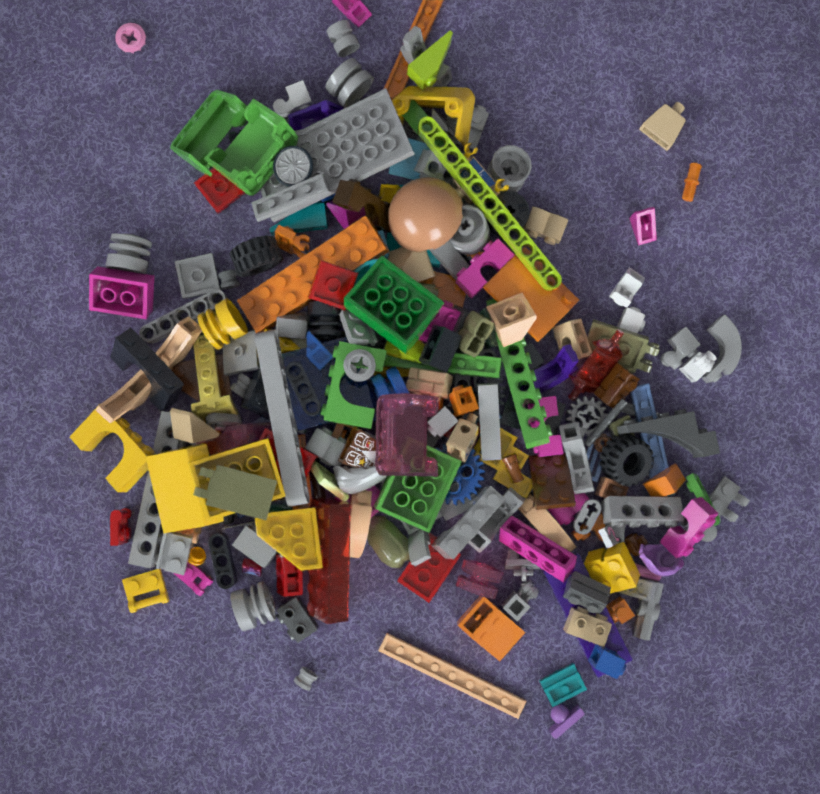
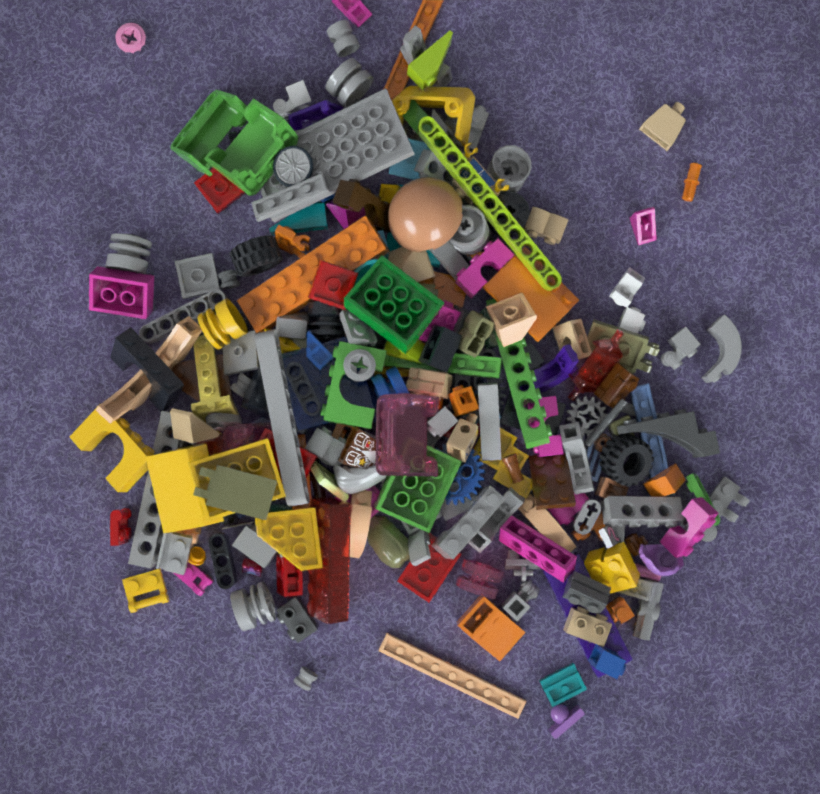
white brick [679,351,717,382] -> none

